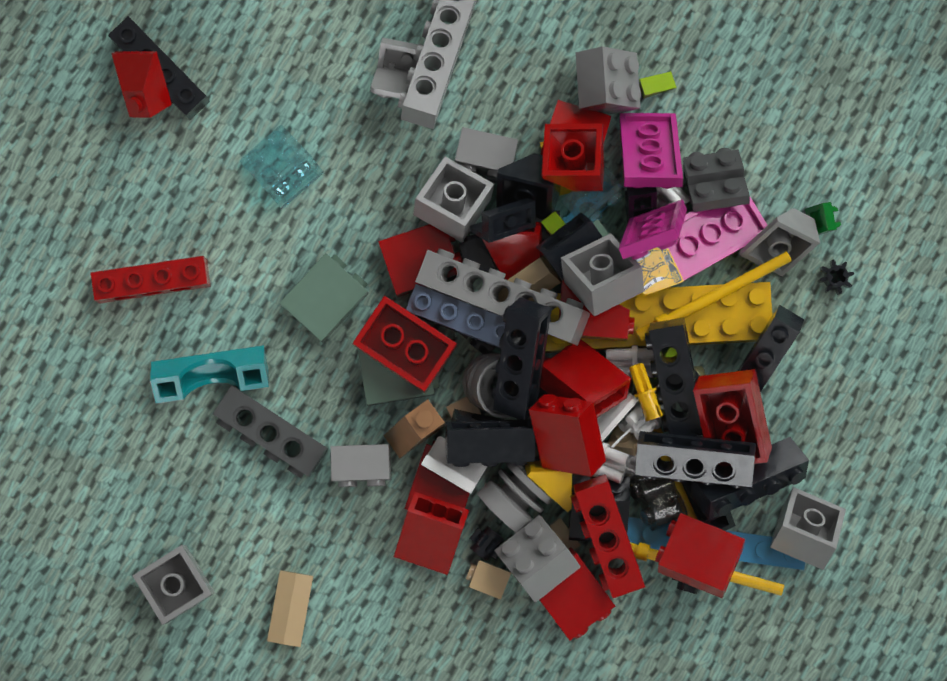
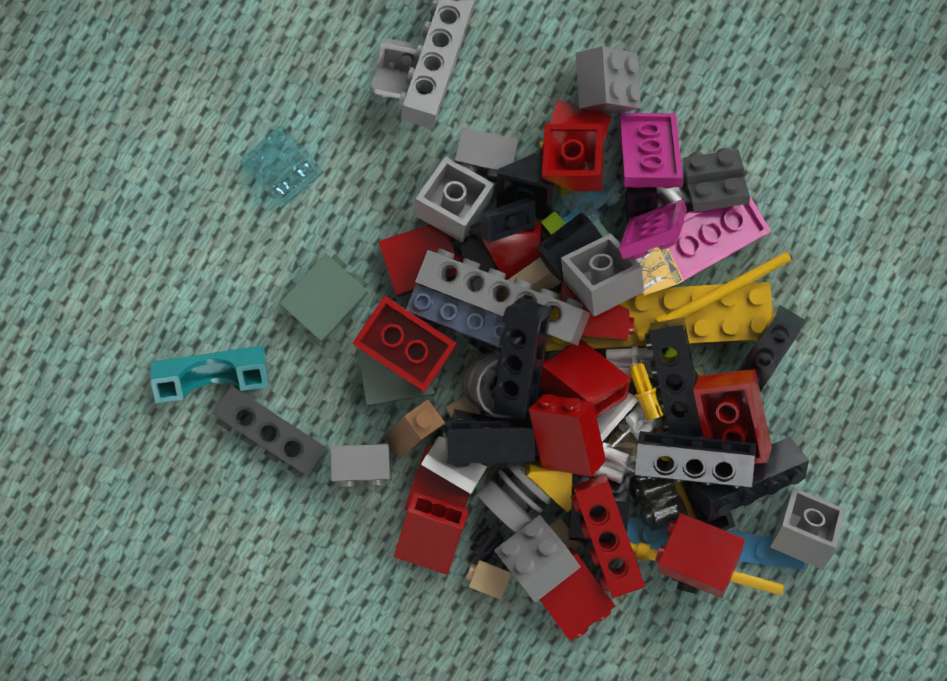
red brick [90,256,211,304] -> none
black brick [108,16,210,120] -> none
red slope [111,51,172,118] -> none
light grey brick [133,545,215,625] -> none
tan piece [267,570,313,647] -> none
lime piece [639,71,677,99] -> none
light grey slope [739,208,820,276] -> none
green tile [805,202,841,235] -> none
black gear [818,259,854,295] -> none

